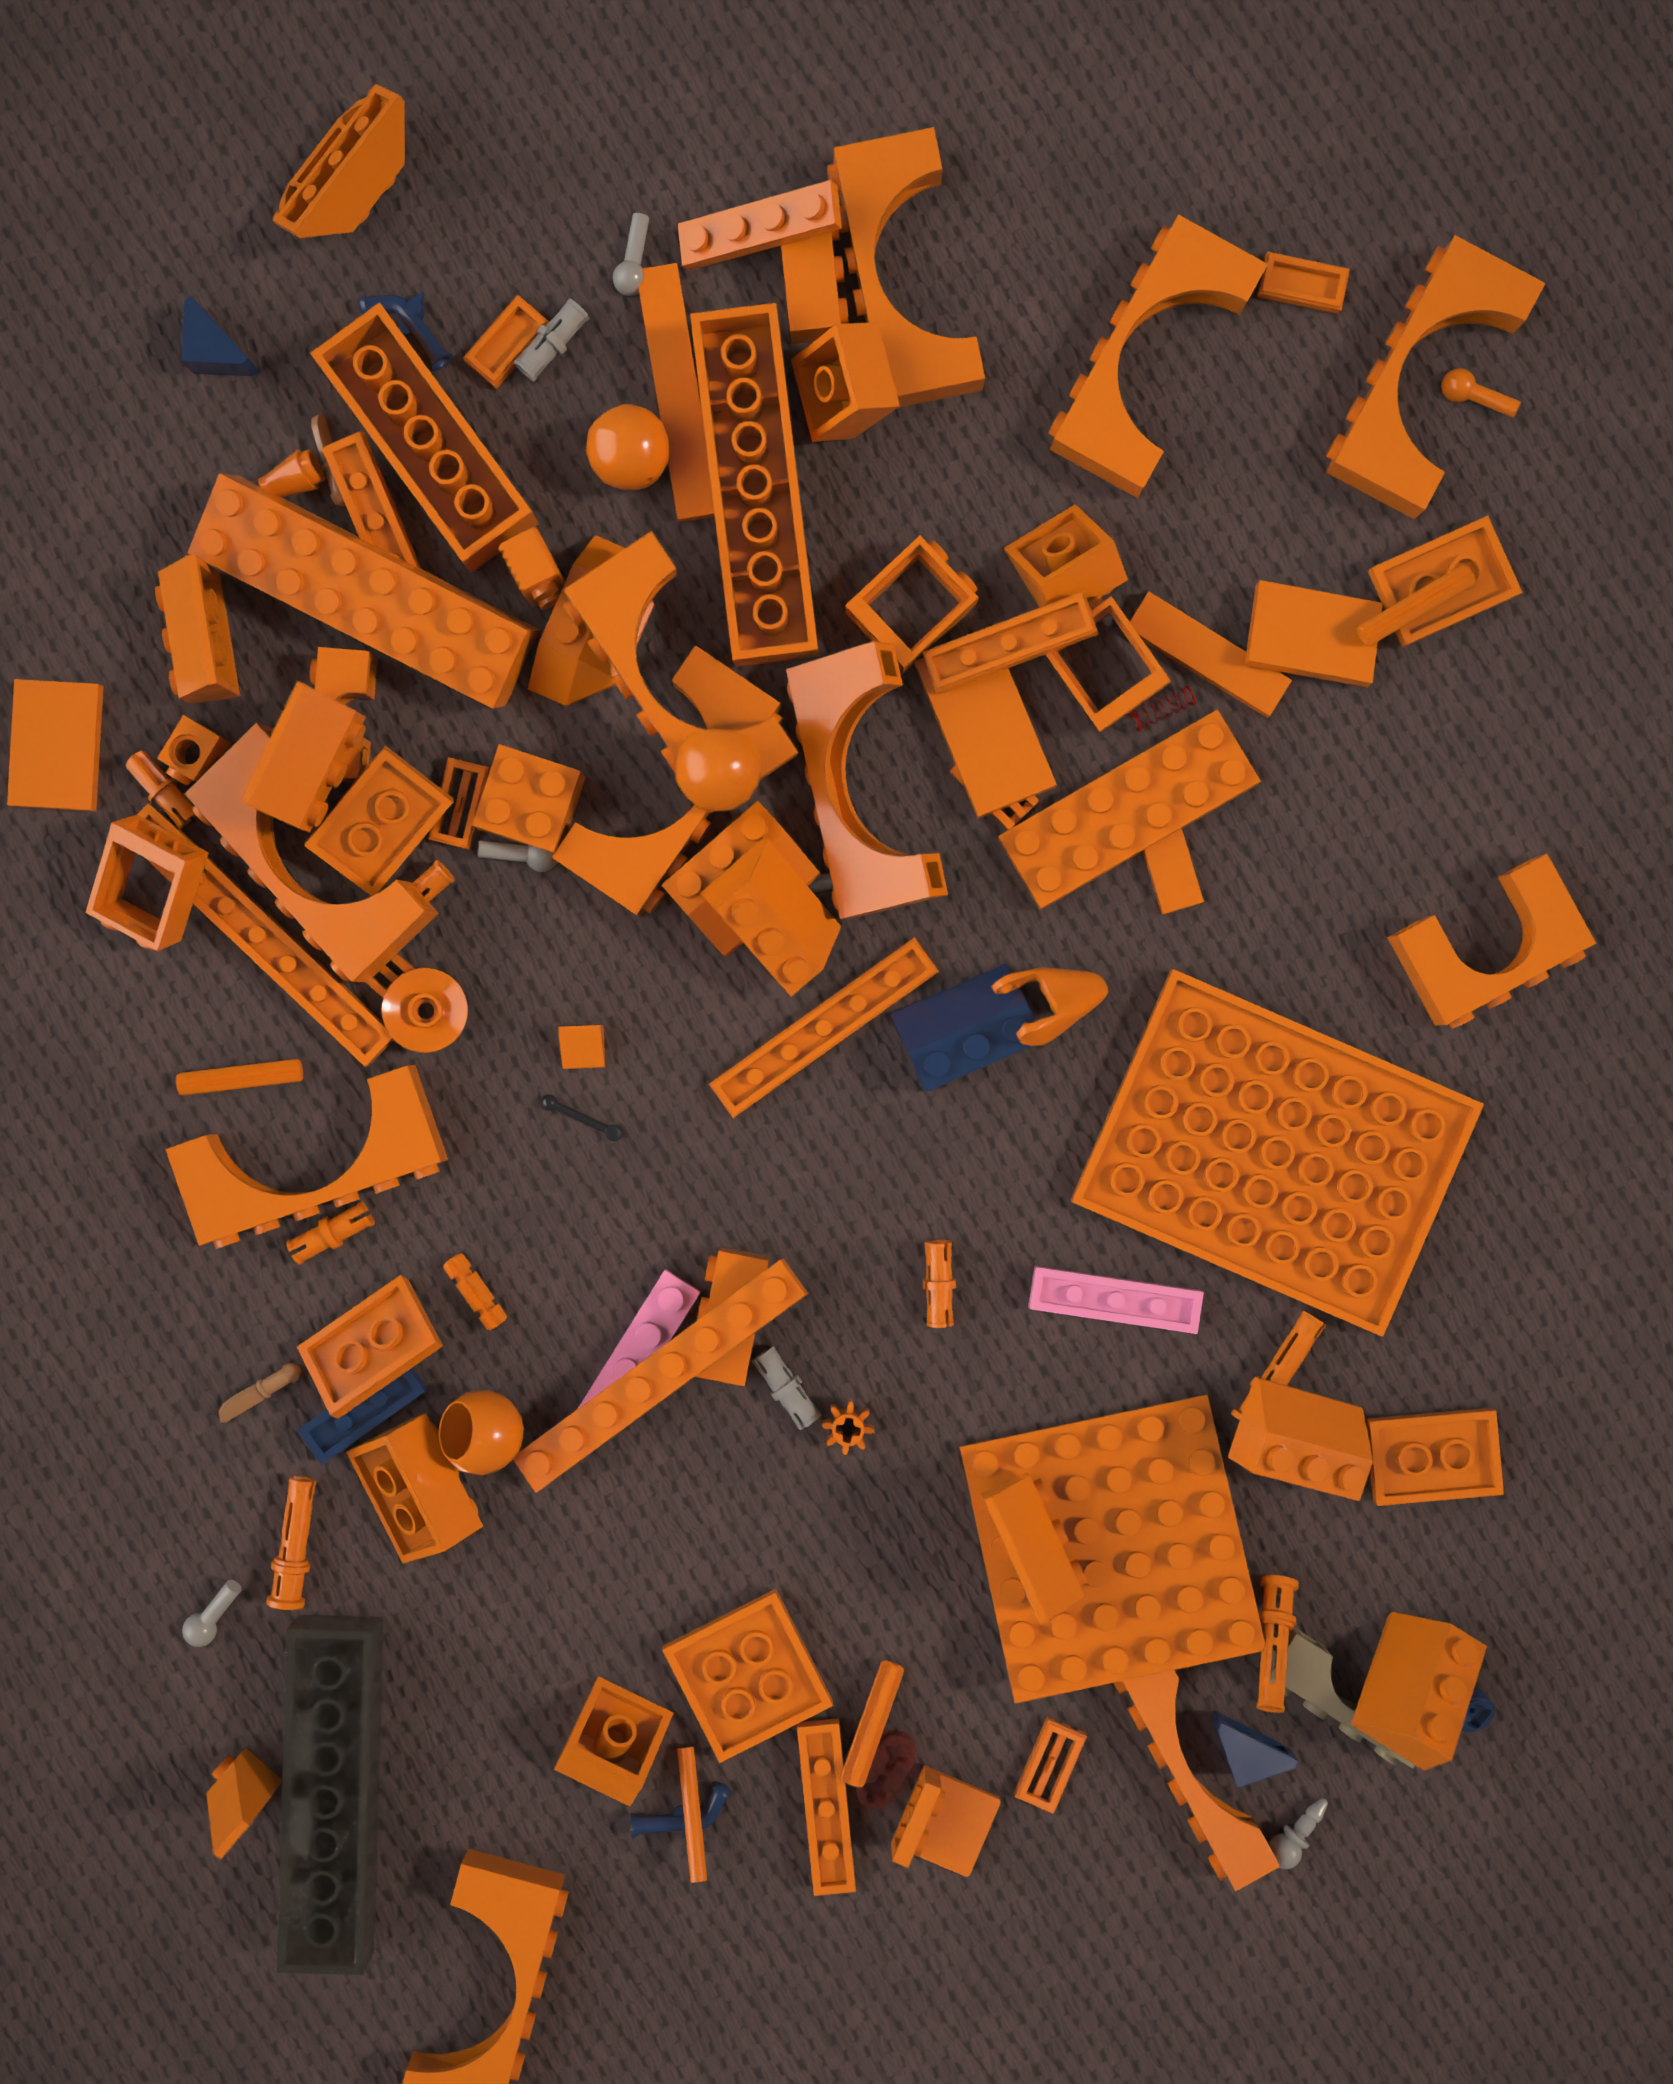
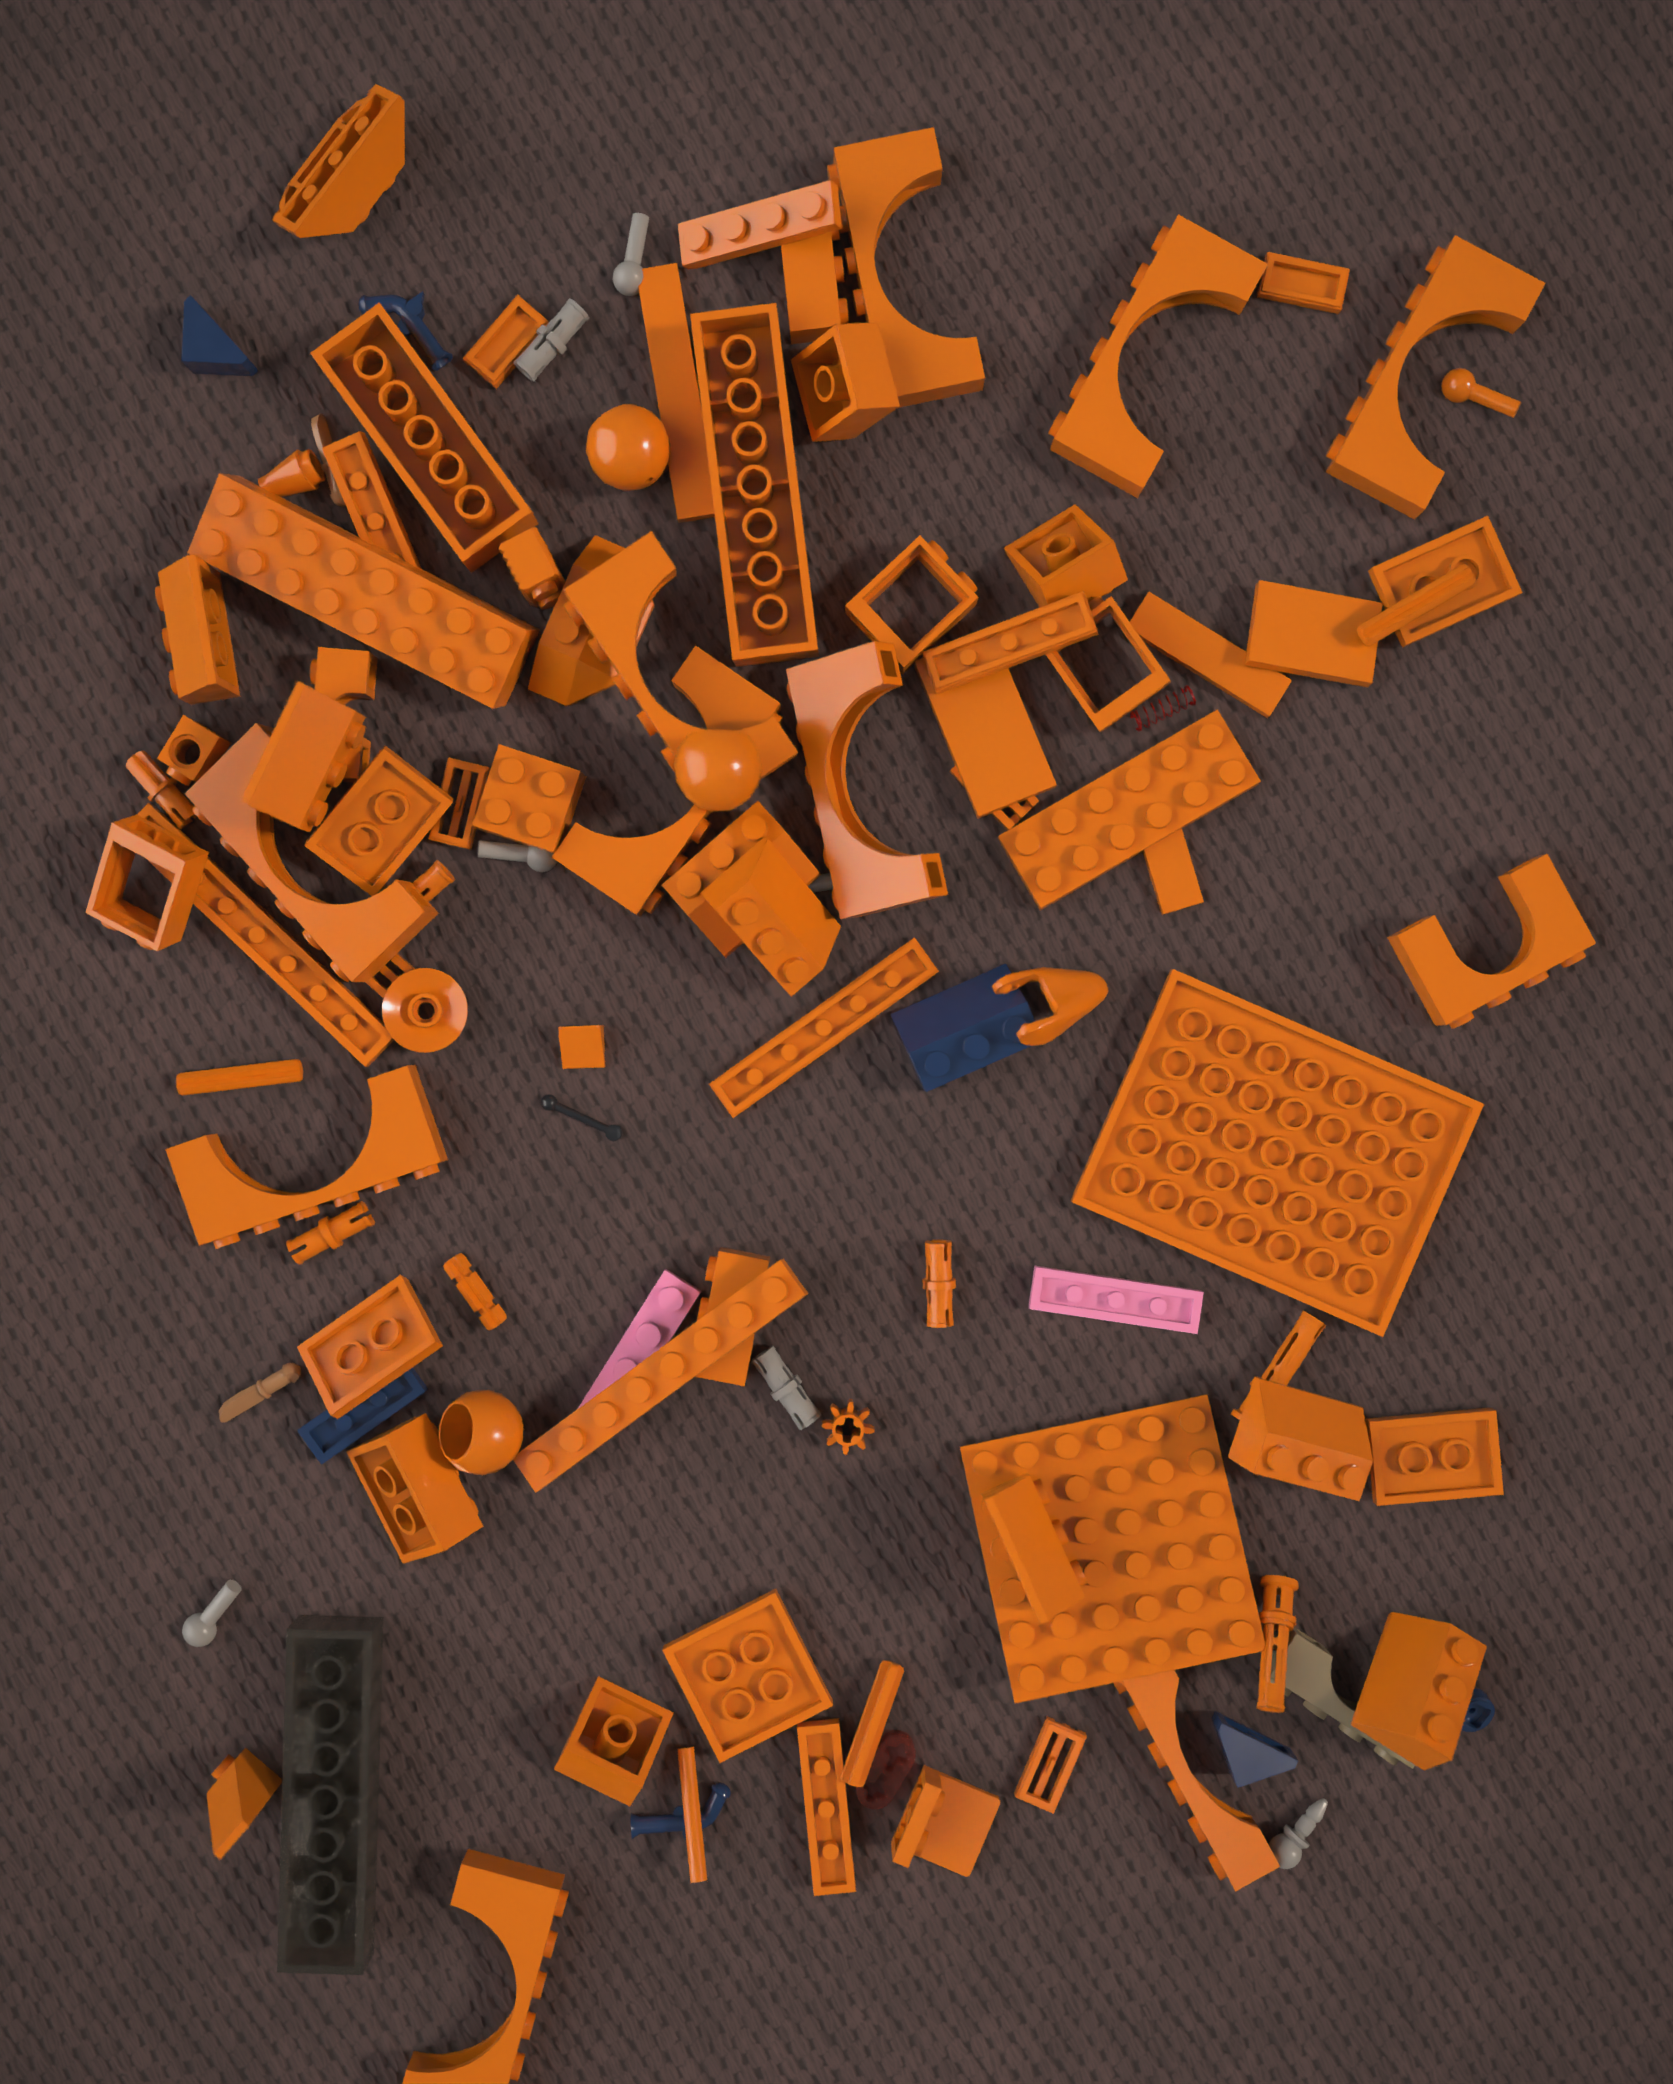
orange tile [7,679,103,812] -> none
orange pin [266,1476,317,1610] -> none

